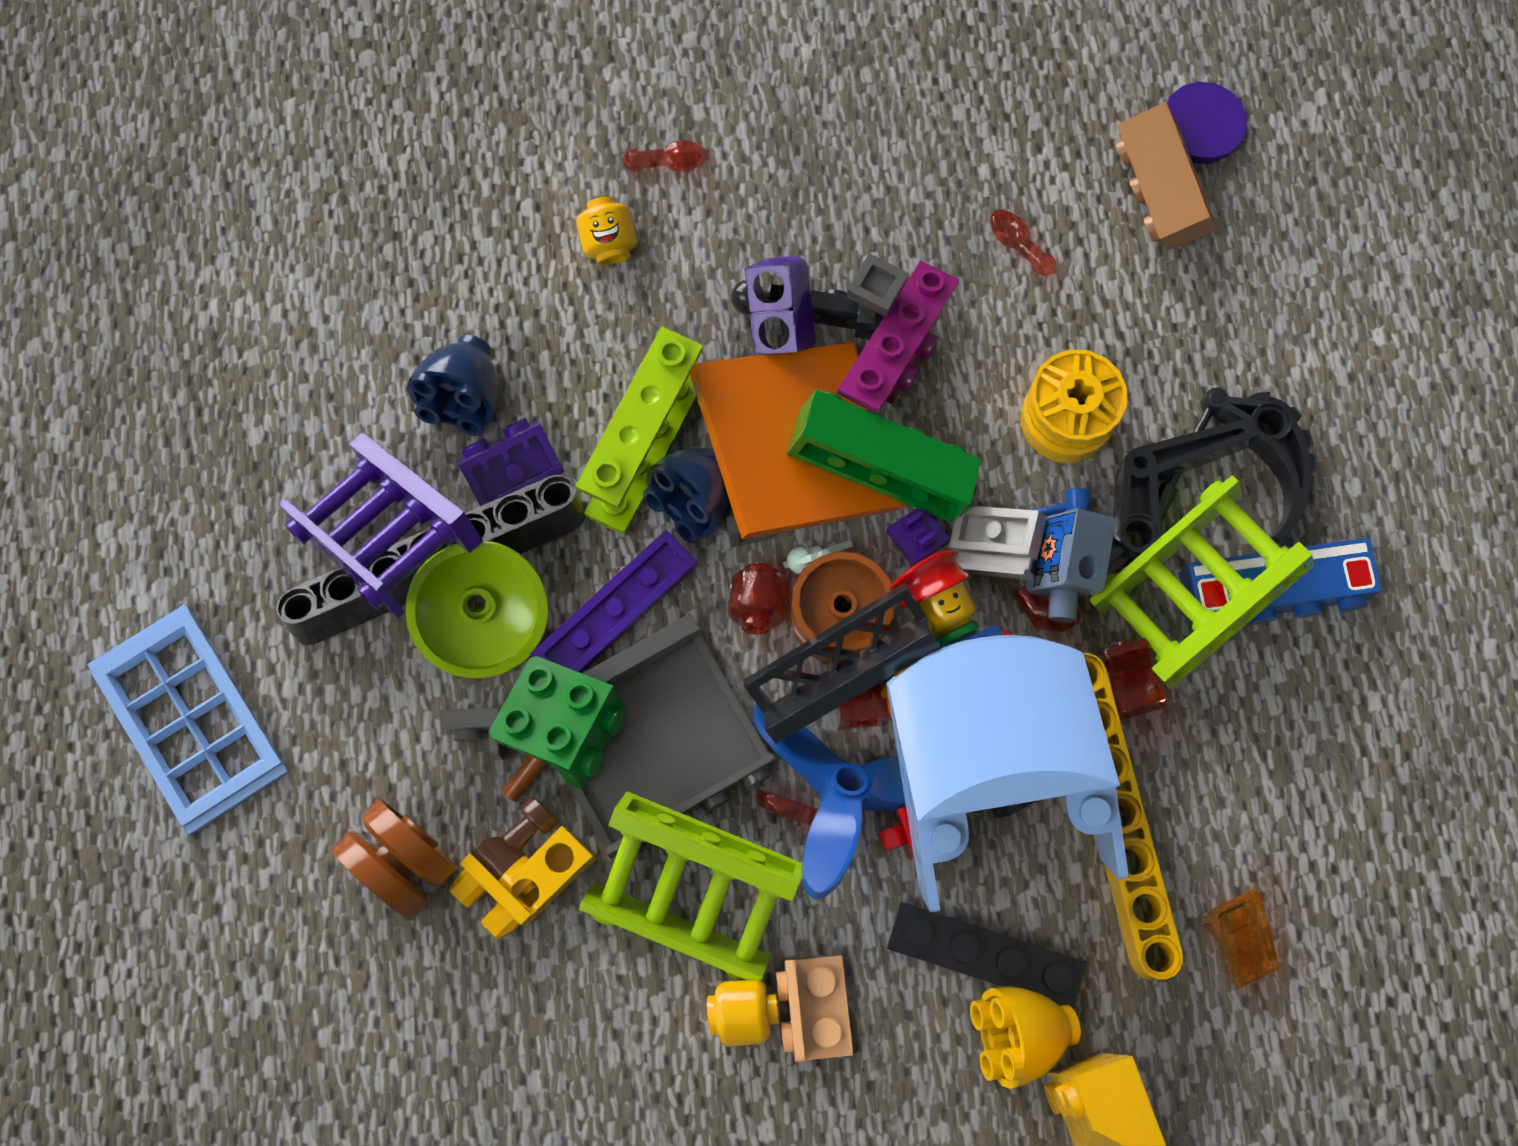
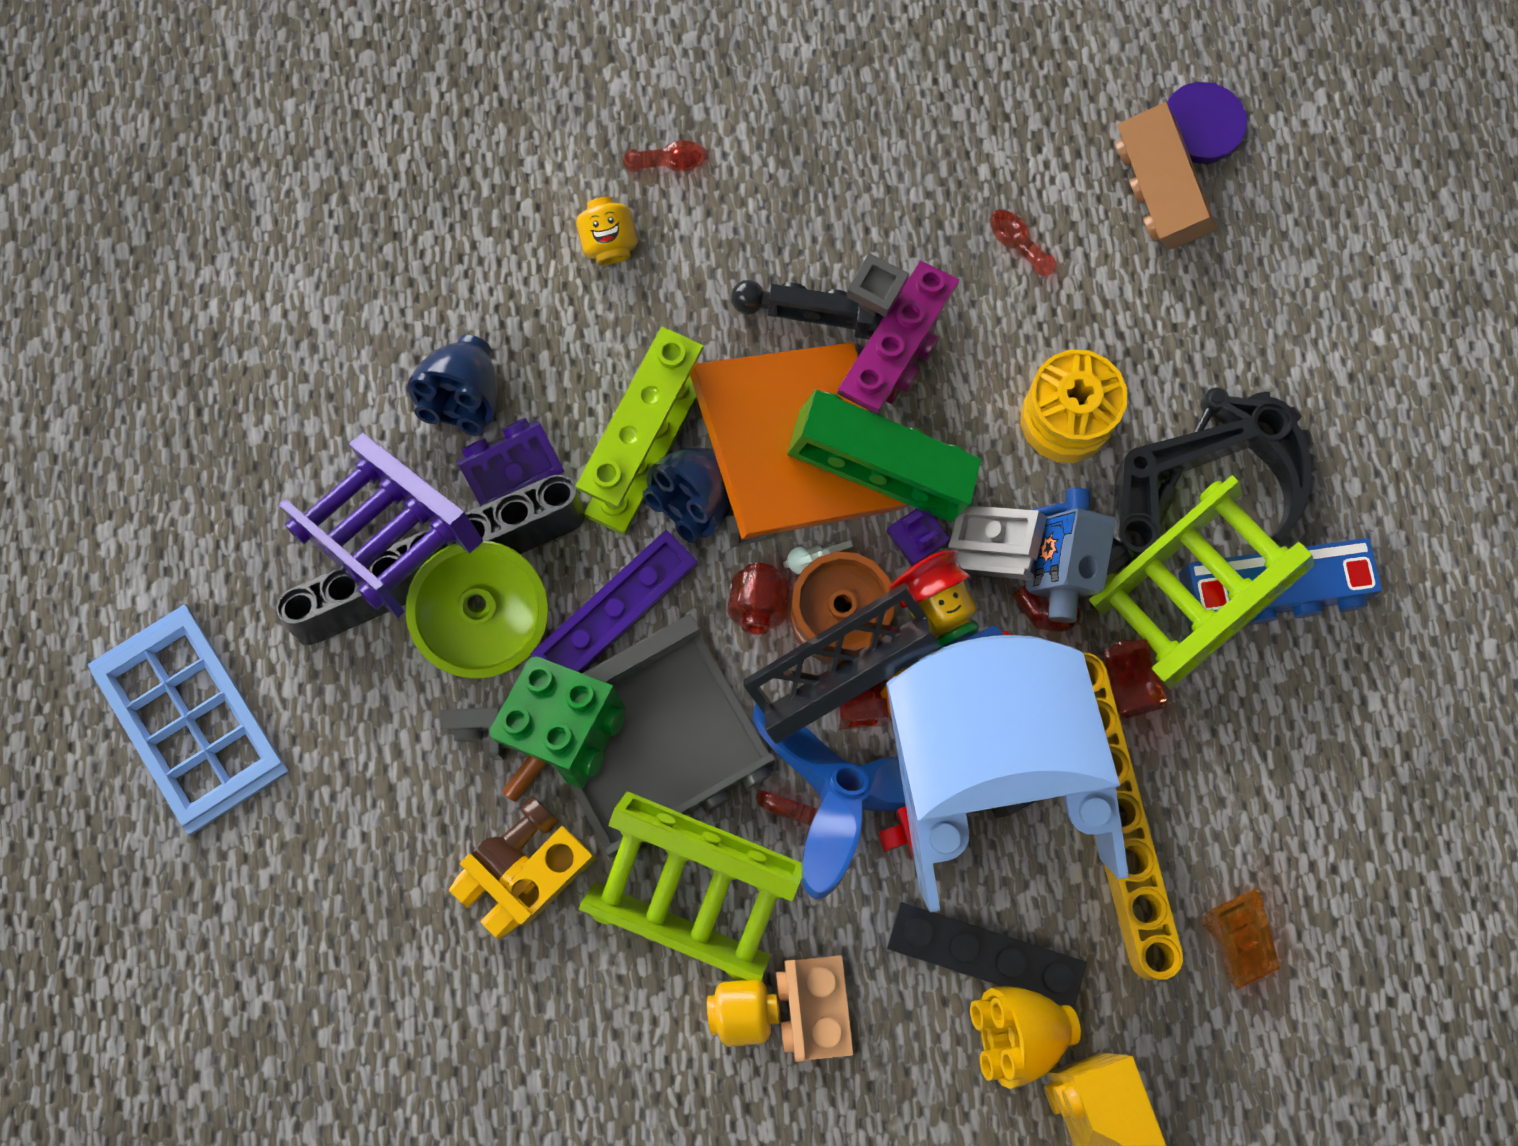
dark orange wheel [331,797,458,921] -> none
dark purple piece [745,256,816,355] -> none

